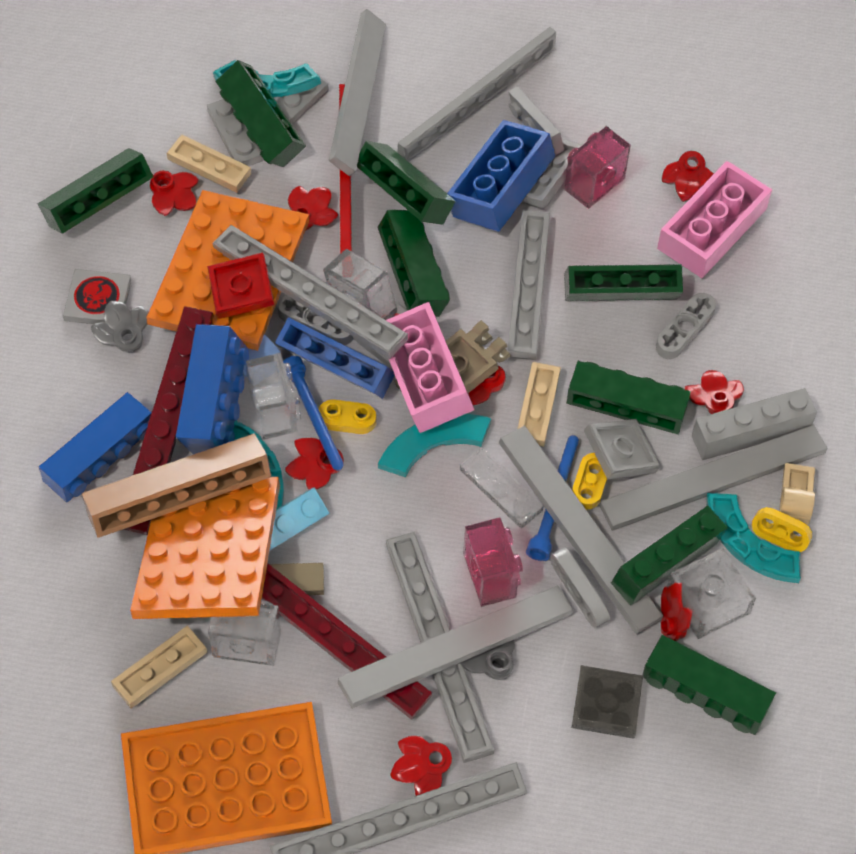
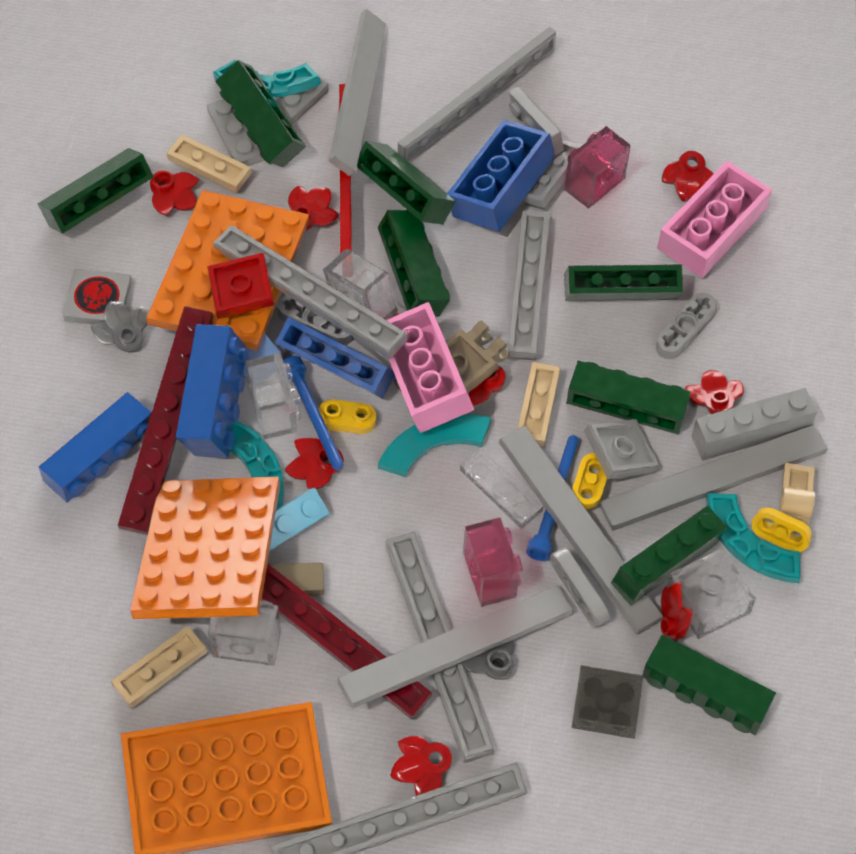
medium nougat brick [81,433,271,538] -> none

